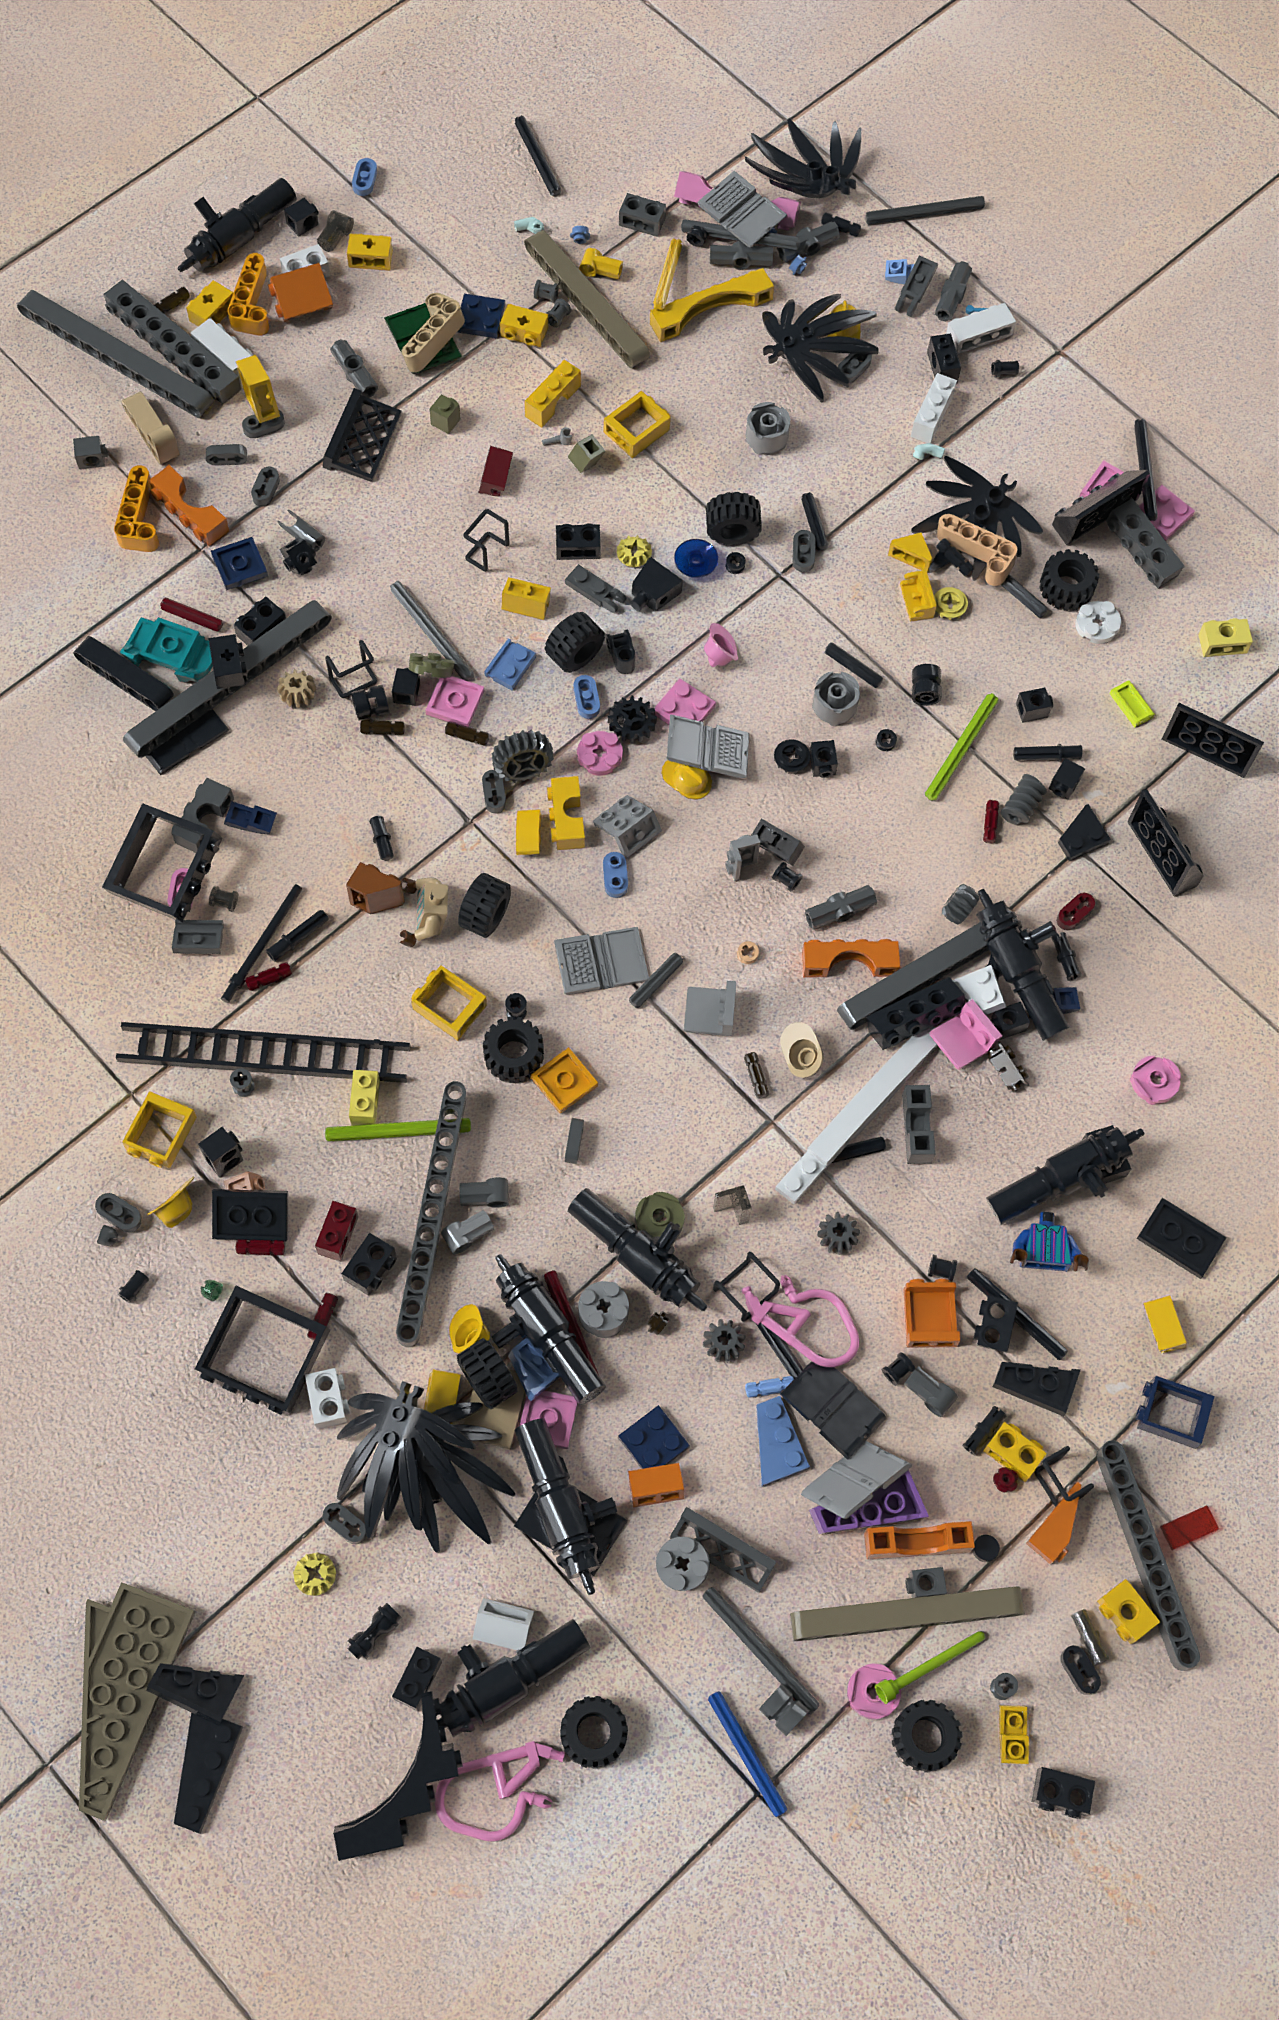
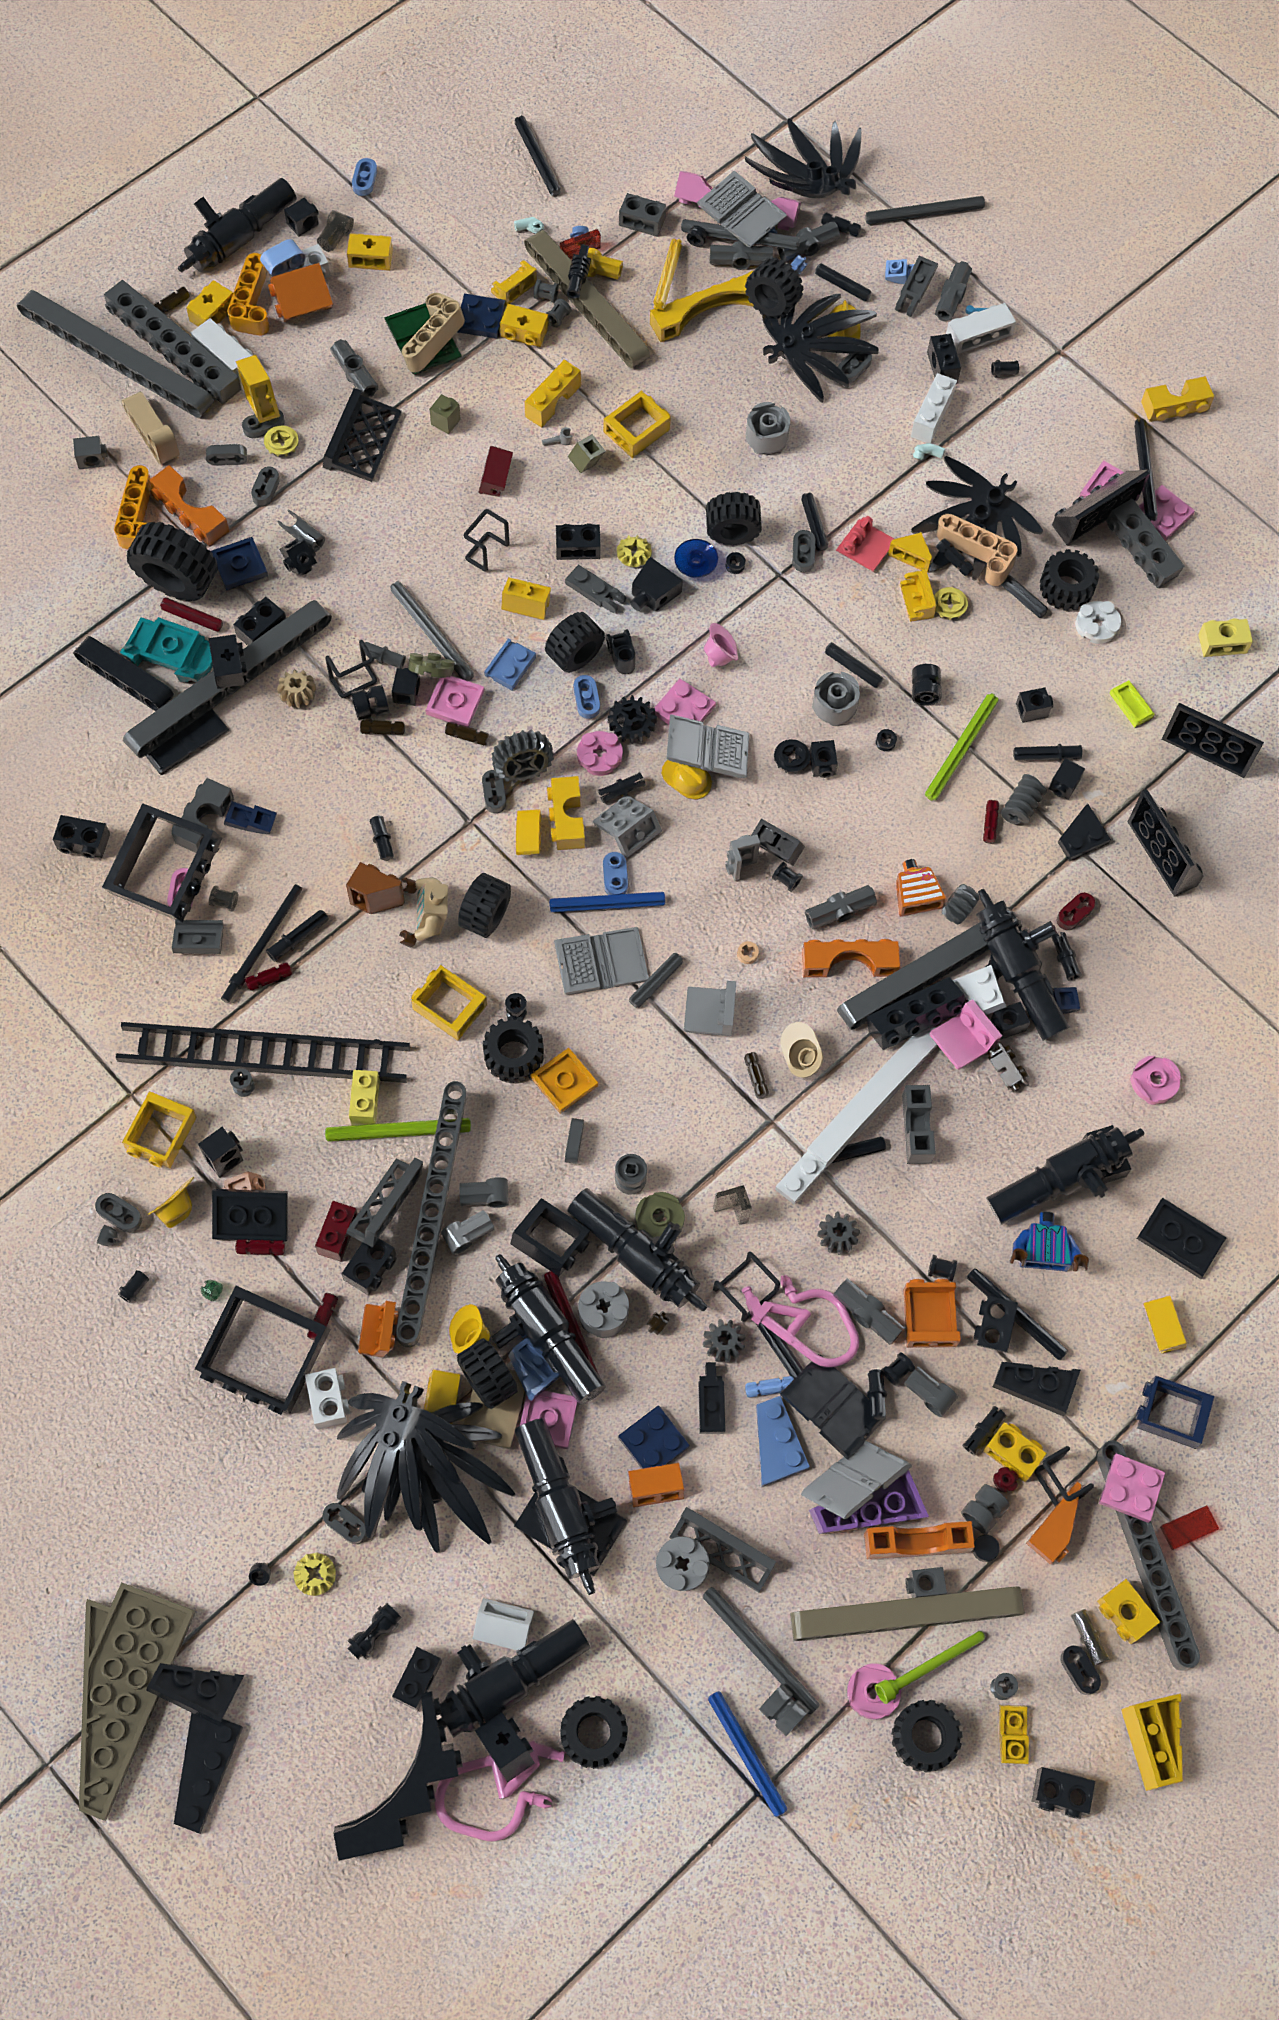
none -> black brick [53,815,110,859]
none -> black tyre [126,522,218,602]
none -> black hinge [249,1562,271,1586]
none -> light blue beam [260,239,306,277]
none -> light yellow gear [264,426,299,457]
none -> dark grey fence [347,1158,423,1247]
none -> orange bracket [358,1301,398,1358]
none -> dark grey axle [364,642,406,669]
none -> black brick [475,1712,535,1783]
none -> yellow hinge [491,260,537,306]
none -> black window [510,1198,590,1277]
none -> blue axle [549,892,665,912]
none -> clear red tile [560,229,601,259]
none -> black hinge [567,244,591,299]
none -> black pin [598,772,646,803]
none -> dark grey wheel [615,1154,647,1195]
none -> black hinge [698,1362,726,1434]
none -> black tyre [745,258,804,319]
none -> black axle [815,263,871,301]
none -> dark grey piece [833,1278,905,1345]
none -> coral hinge [836,516,894,572]
none -> black axle [867,1369,887,1421]
none -> orange torso [896,859,946,917]
none -> dark grey wheel [961,1484,1010,1534]
none -> bright pink plate [1099,1454,1166,1523]
none -> yellow wedge [1121,1693,1183,1791]
none -> yellow arch [1141,376,1214,422]

